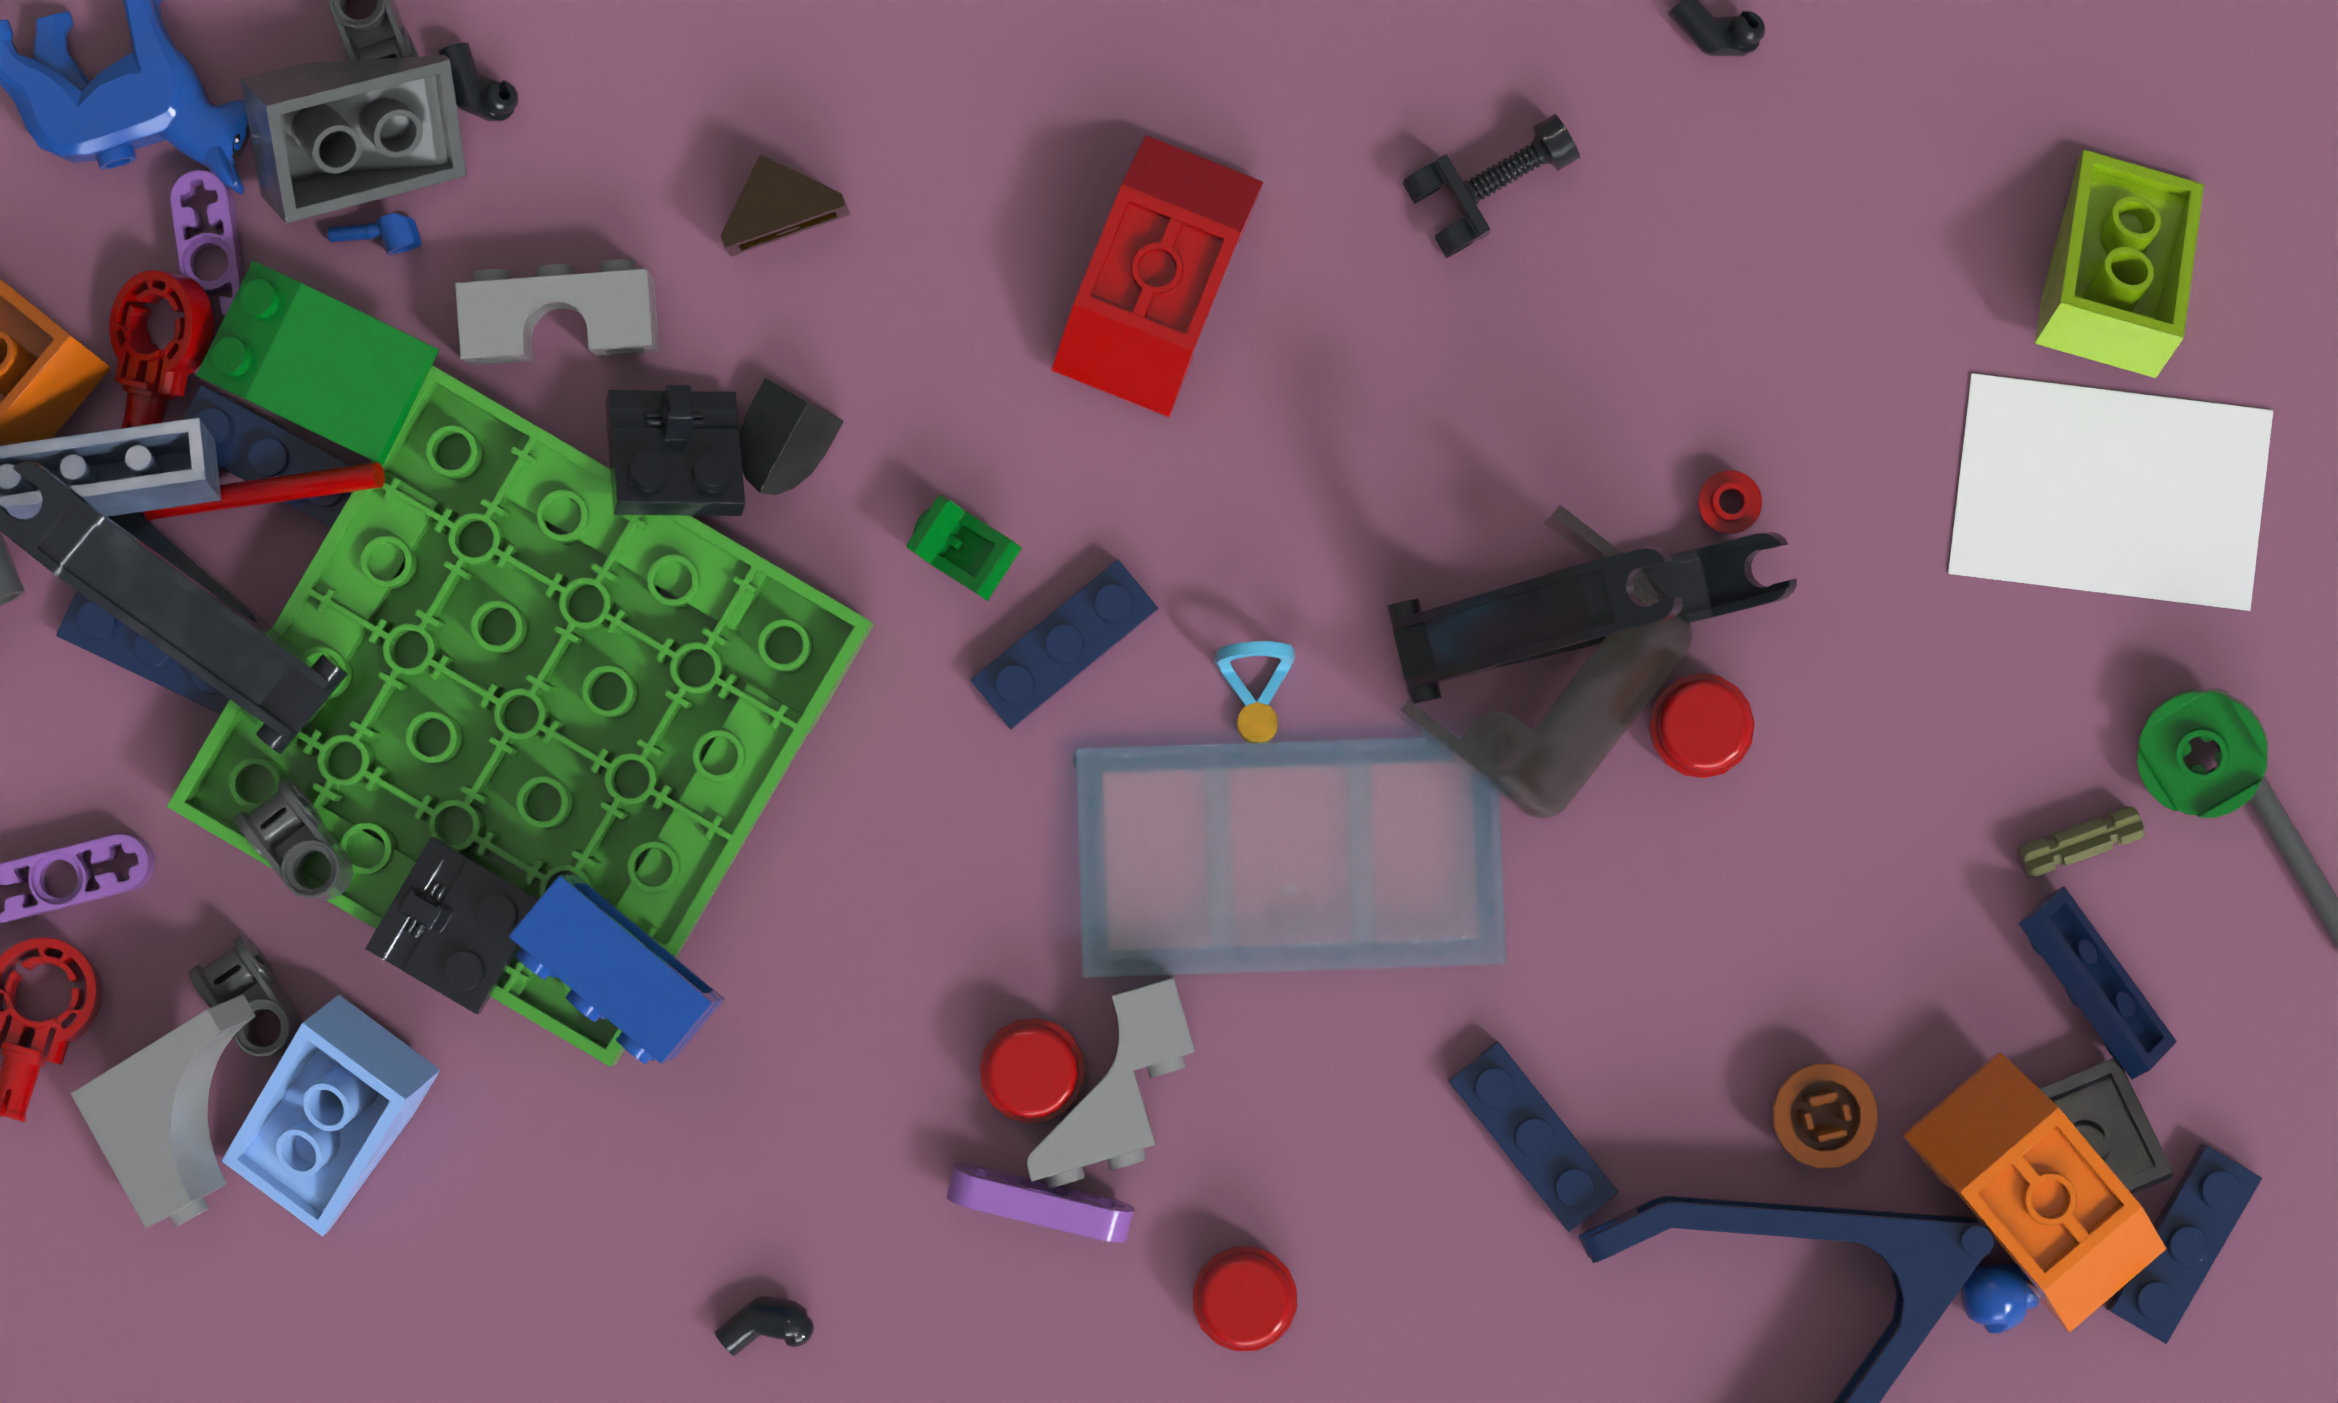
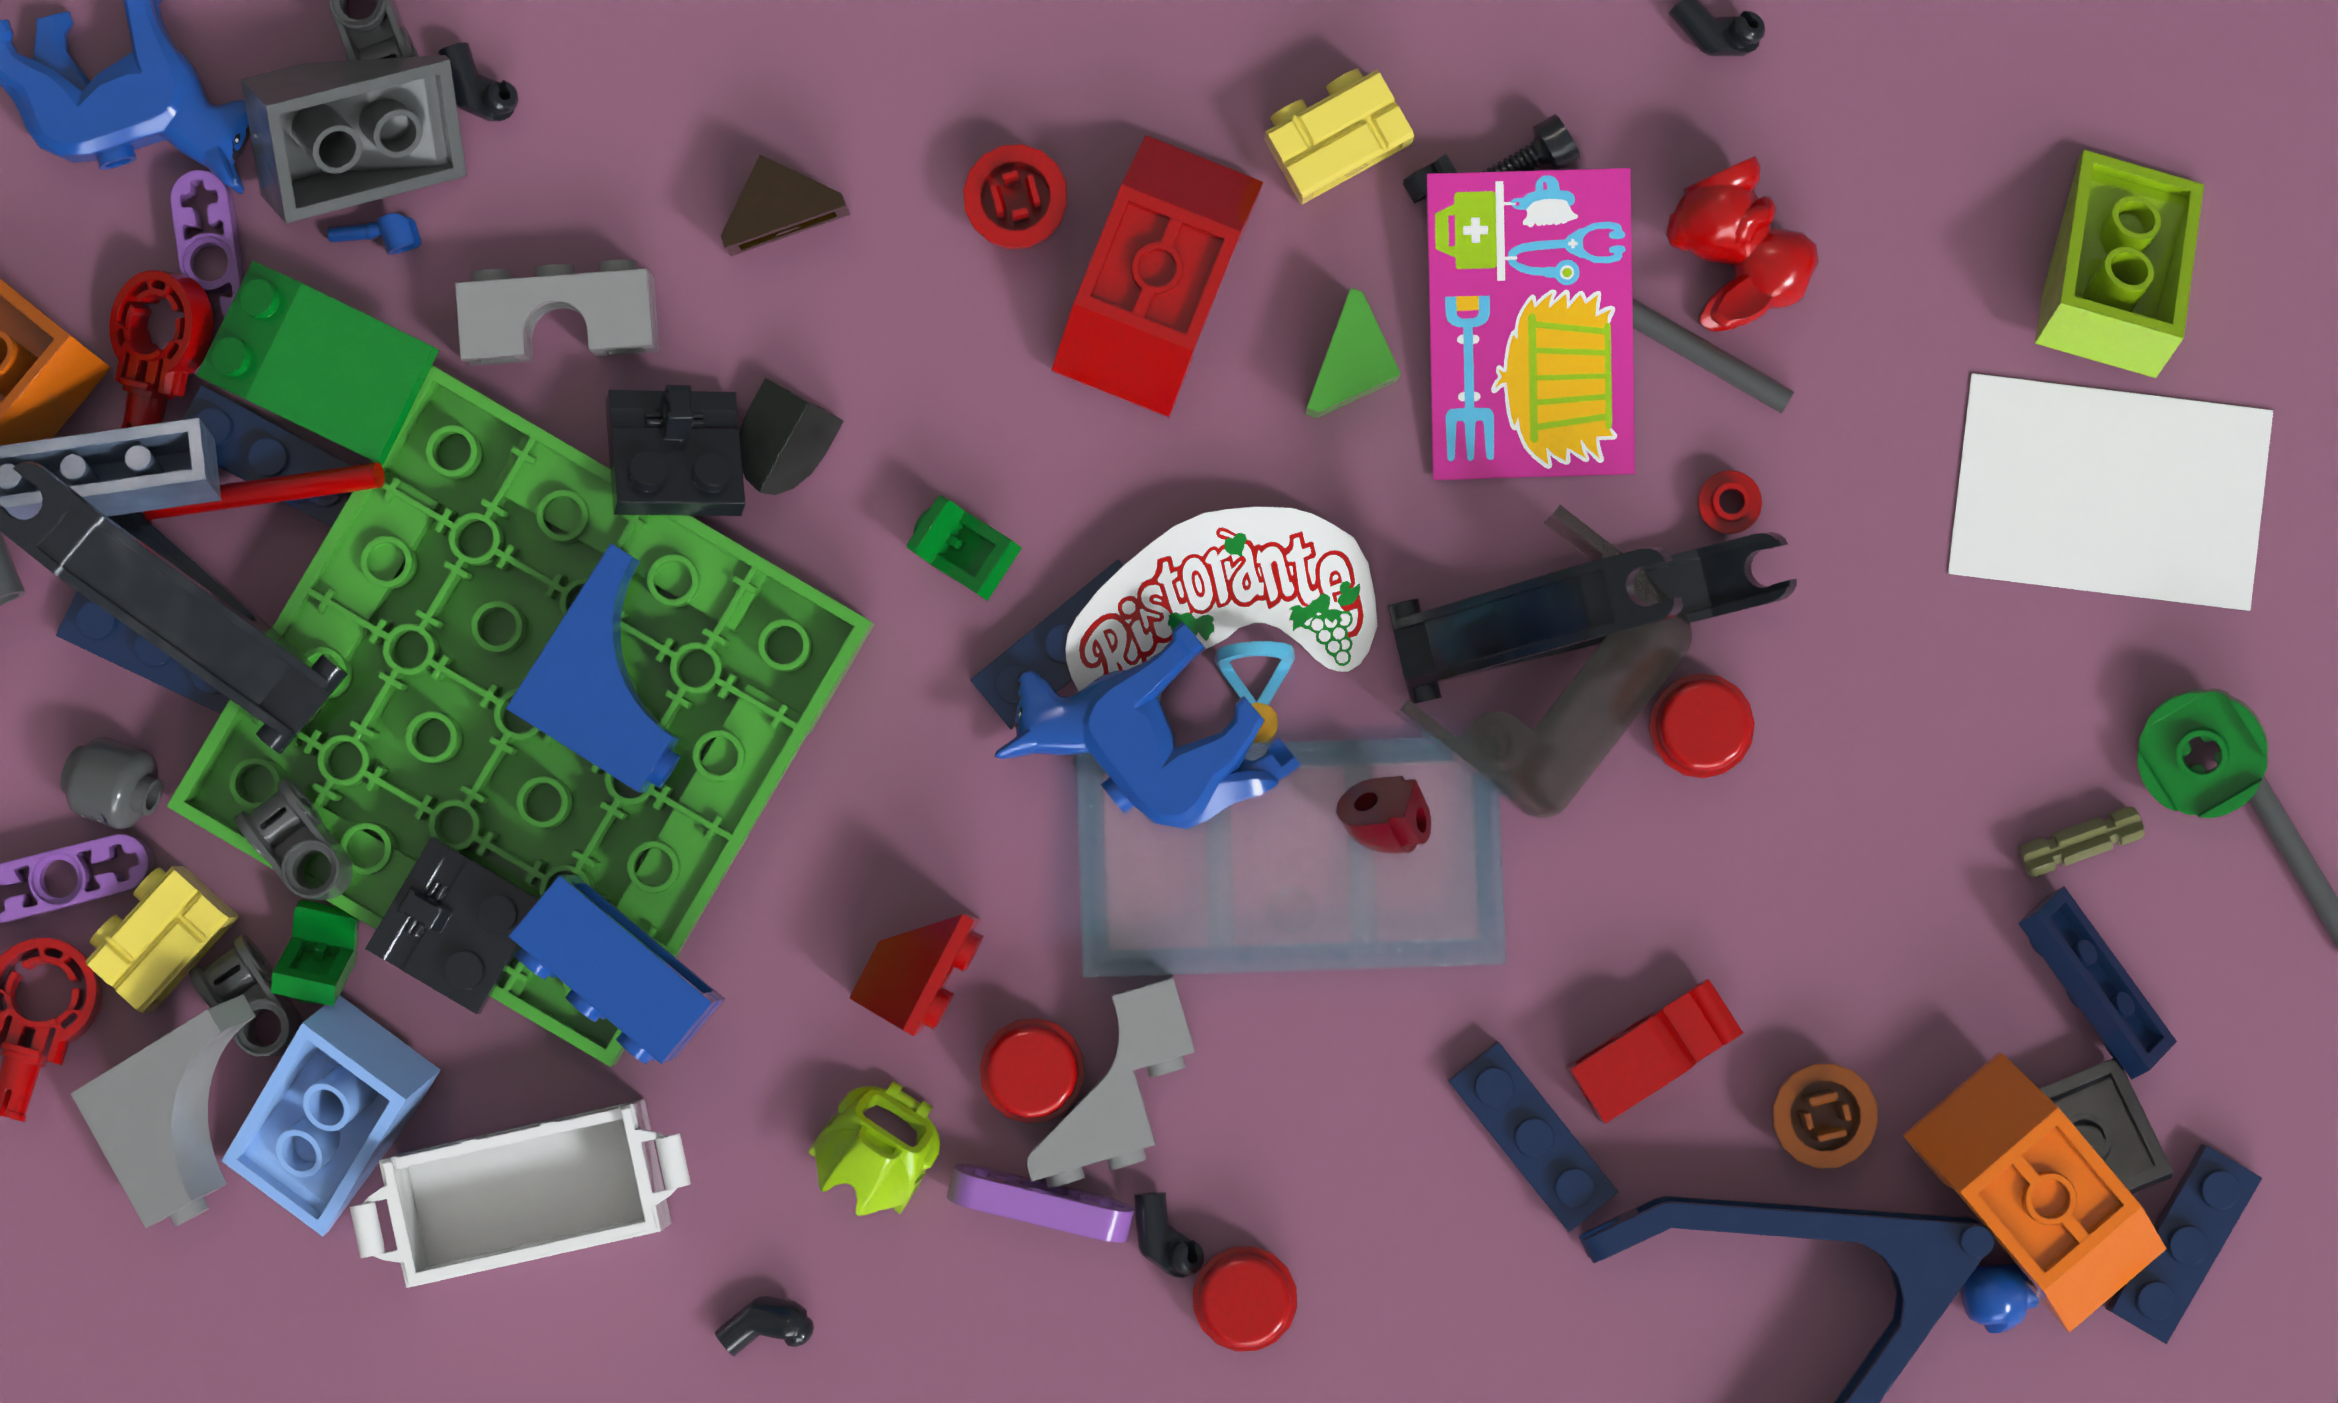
none -> dark grey head [60,737,163,829]
none -> light yellow brick [85,866,239,1013]
none -> green bracket [271,900,360,1007]
none -> white container [350,1099,691,1288]
none -> blue arch [506,544,681,793]
none -> lime helmet [808,1080,940,1216]
none -> red slope [849,913,984,1036]
none -> red piece [963,144,1068,250]
none -> blue animal [995,622,1301,829]
none -> sticker [1065,506,1378,701]
none -> black arm [1134,1192,1204,1278]
none -> light yellow brick [1264,68,1414,205]
none -> bright green slope [1305,288,1401,418]
none -> dark red piece [1336,776,1431,854]
none -> sticker [1427,168,1635,480]
none -> red piece [1566,979,1743,1124]
none -> dark grey bar [1633,299,1794,413]
none -> red animal [1665,156,1819,332]

